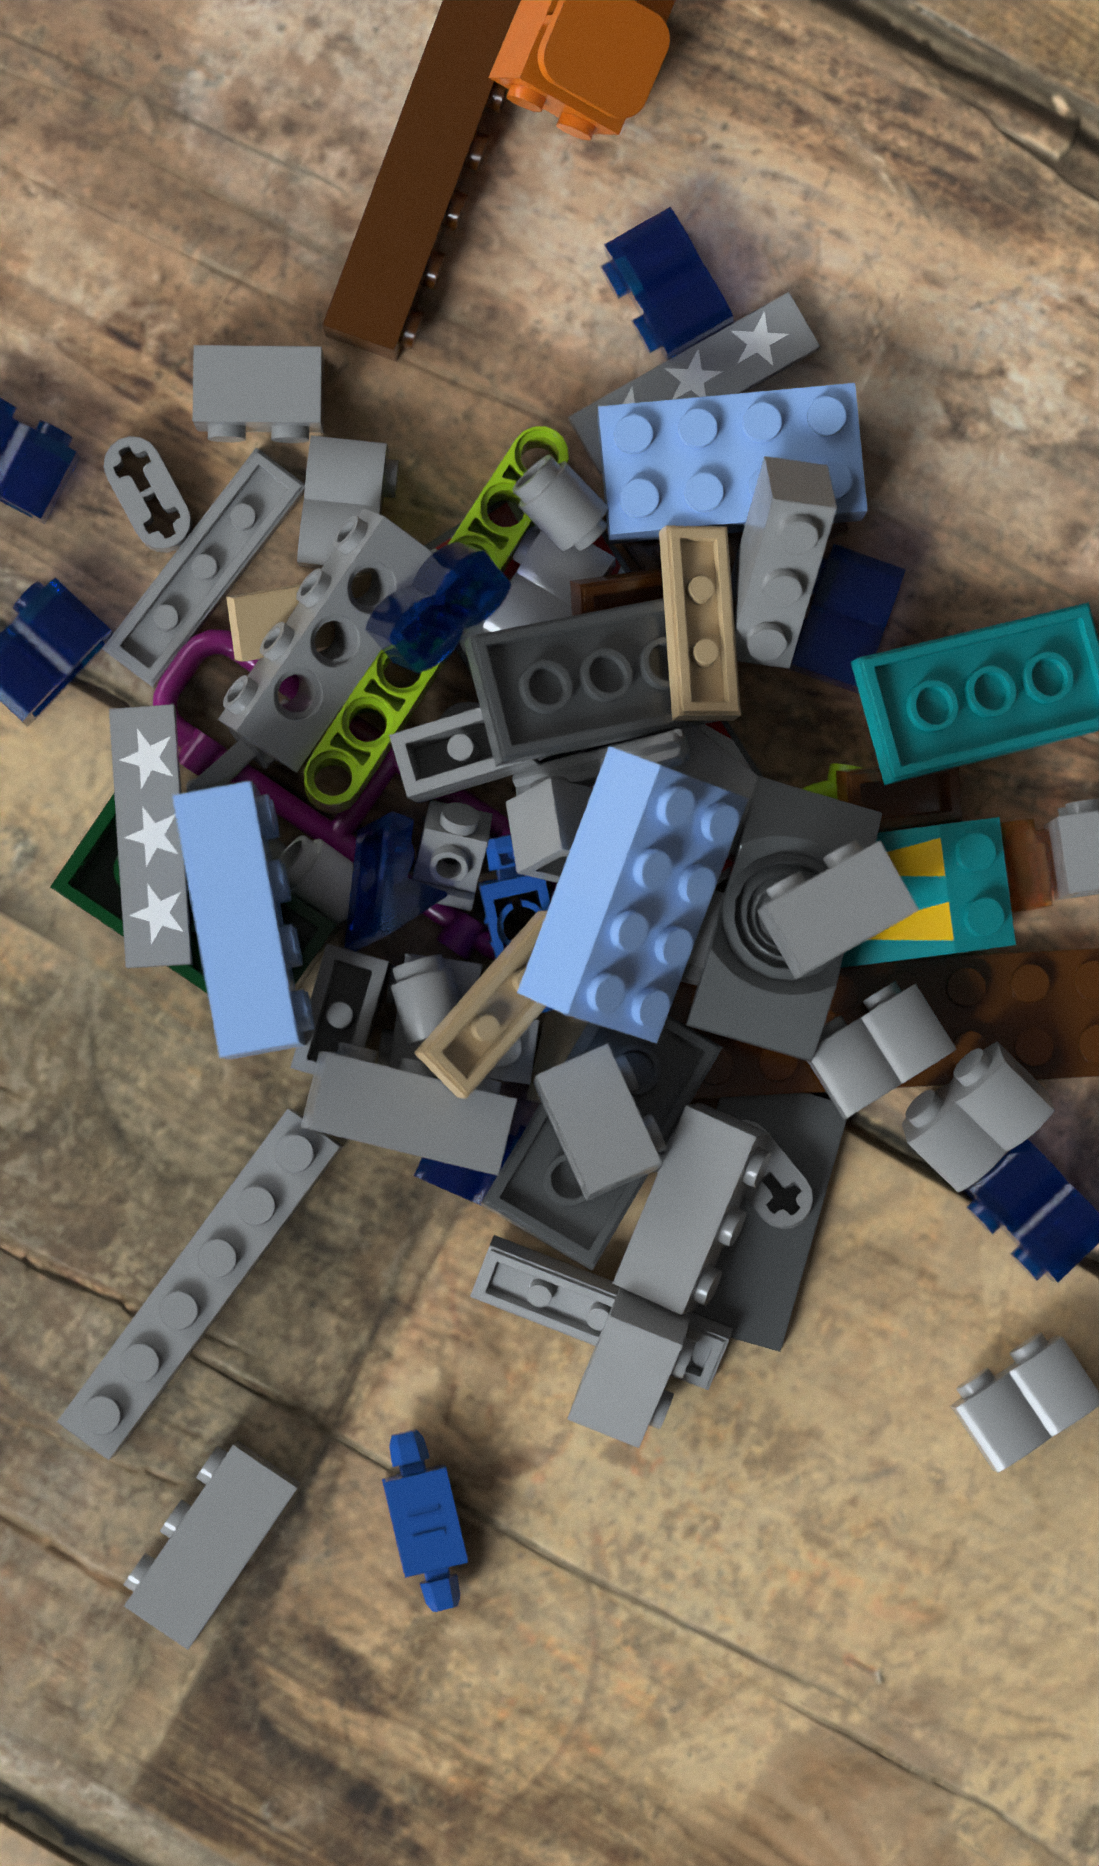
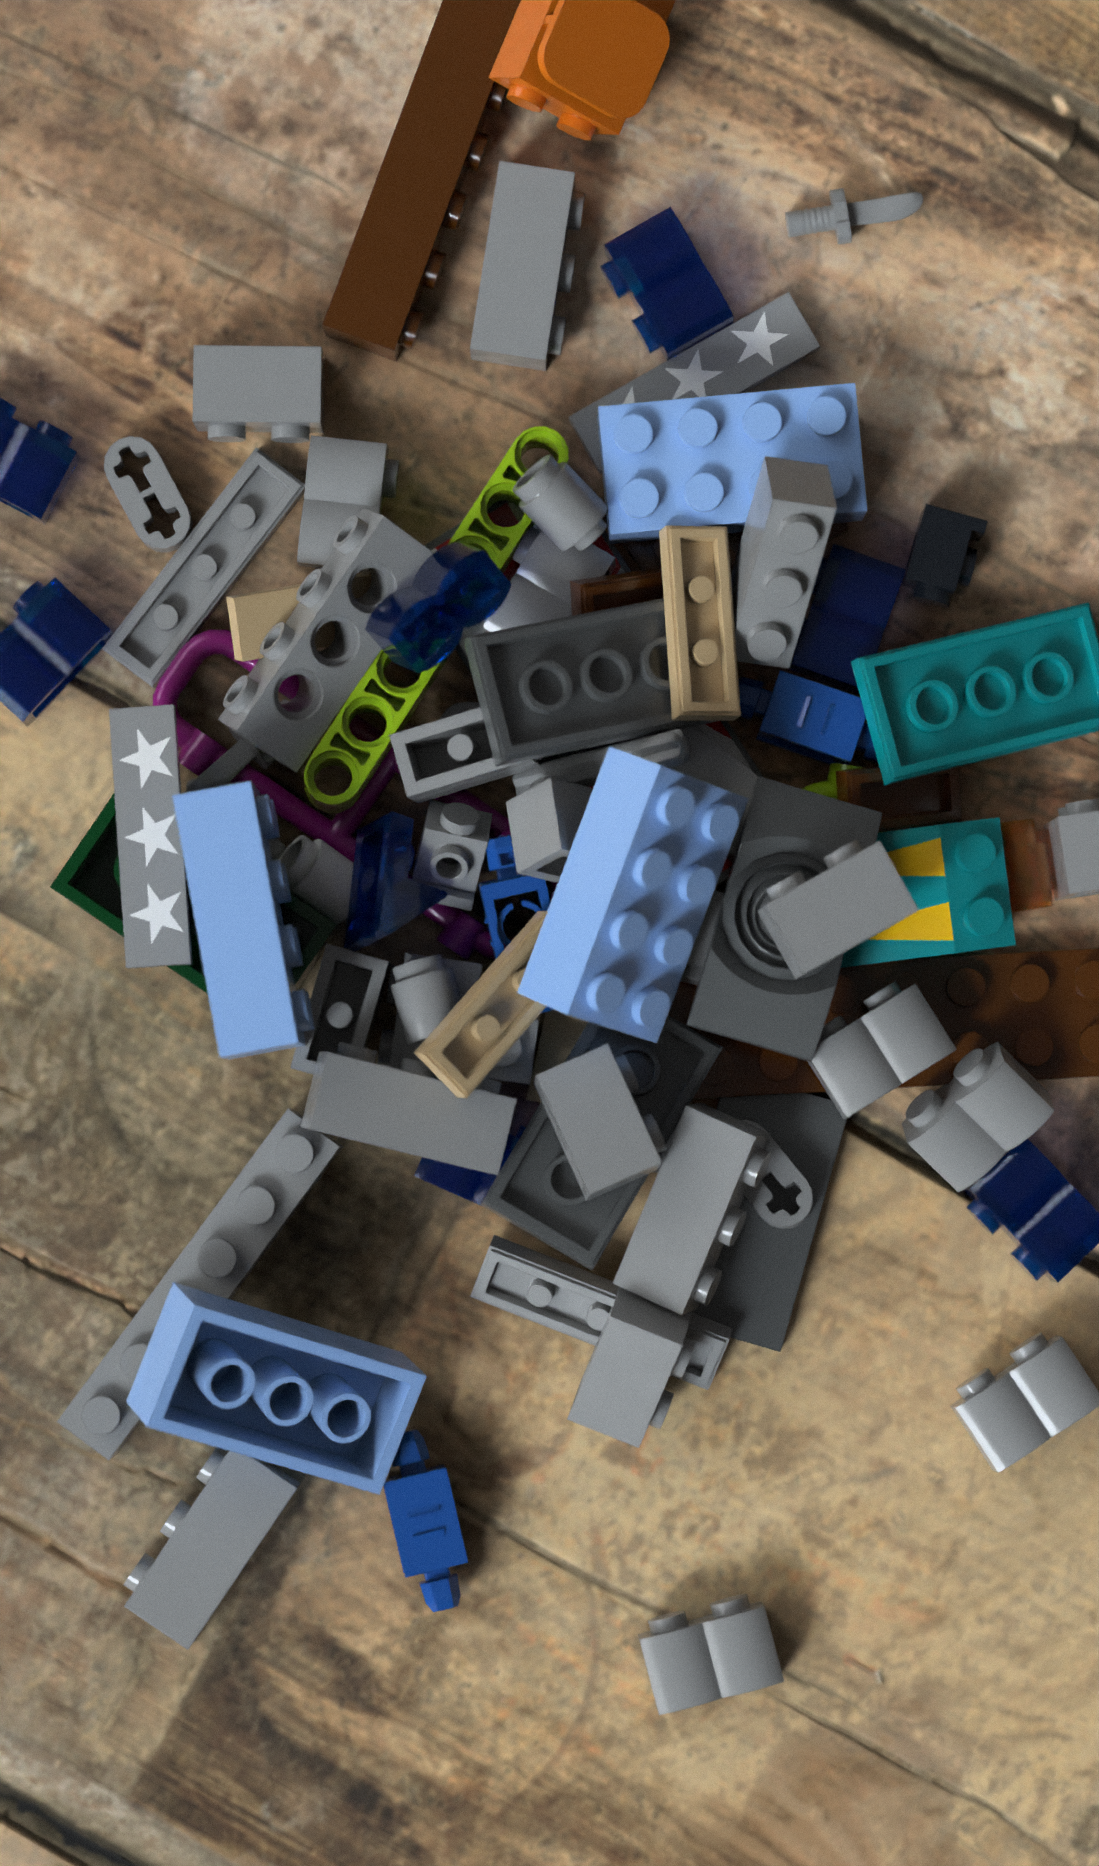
none -> light blue brick [126,1282,427,1495]
none -> light grey brick [470,161,586,371]
none -> light grey brick [638,1594,784,1715]
none -> blue piece [738,670,878,765]
none -> light grey piece [785,188,923,245]
none -> black brick [901,504,988,608]

